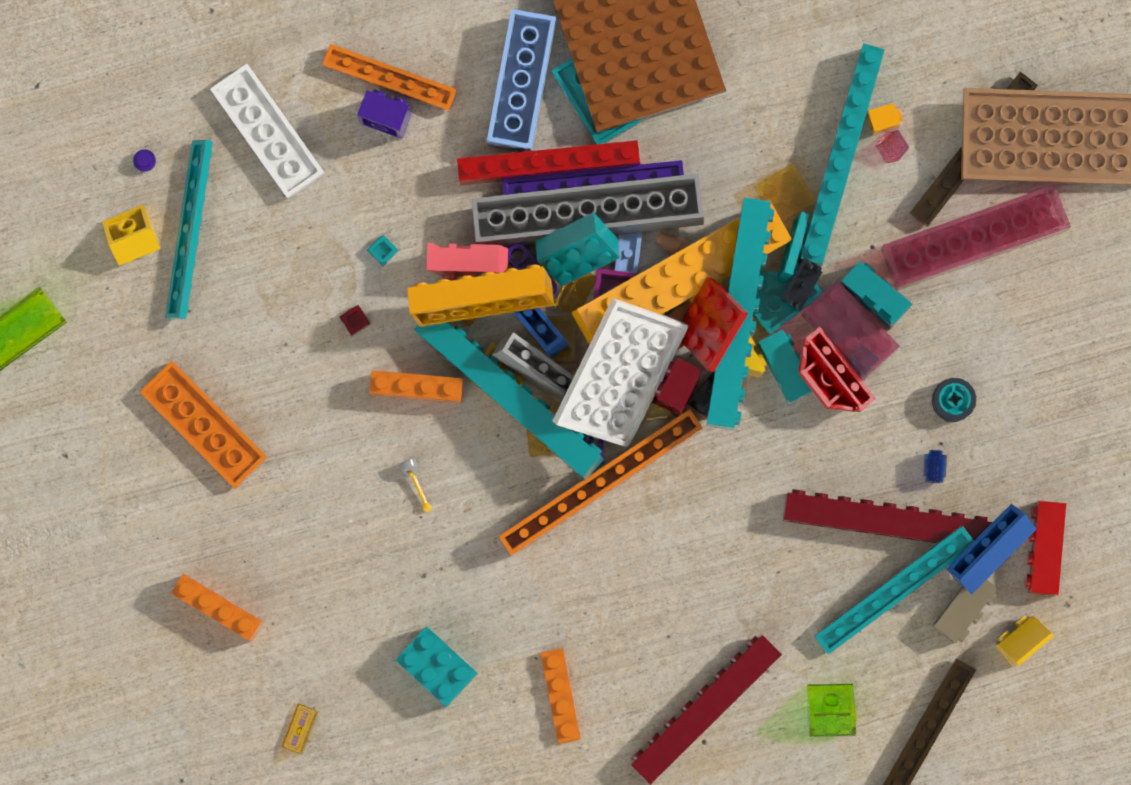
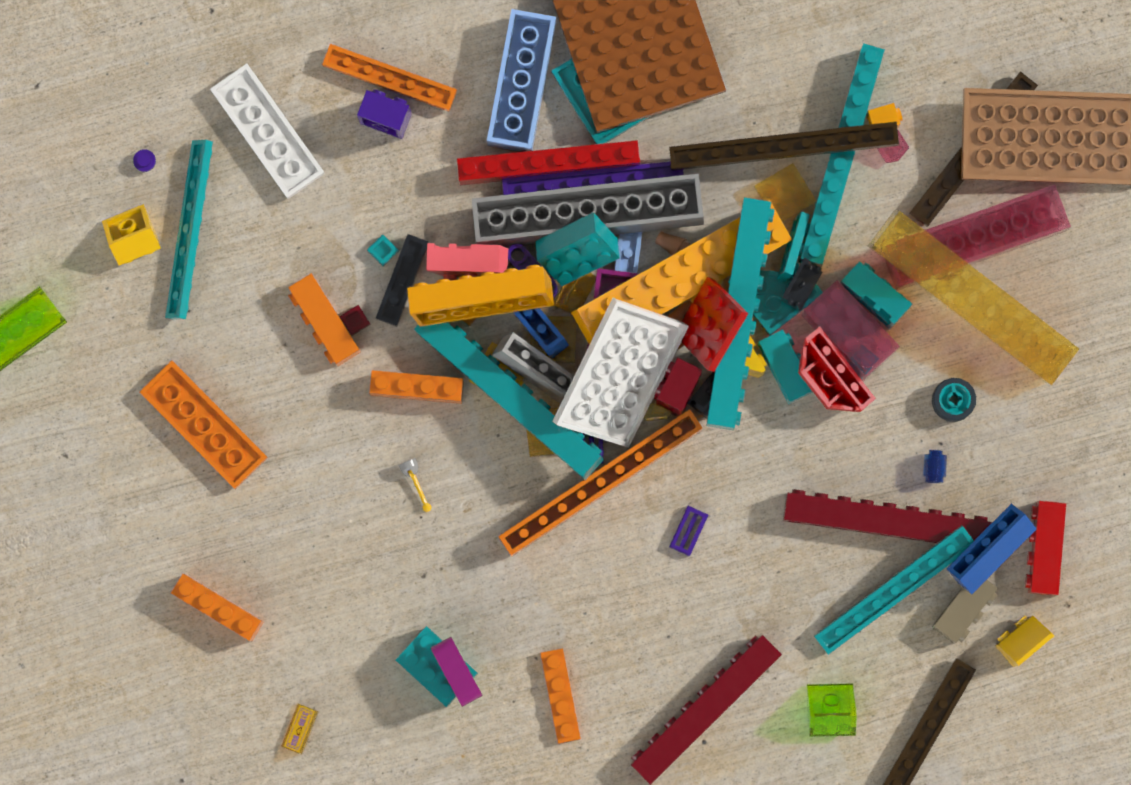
none -> orange brick [288,273,361,367]
none -> black plate [376,234,429,327]
none -> magenta beam [430,637,483,707]
none -> dark brown plate [669,121,899,171]
none -> dark purple tile [669,505,708,557]
none -> clear yellow brick [867,210,1079,385]

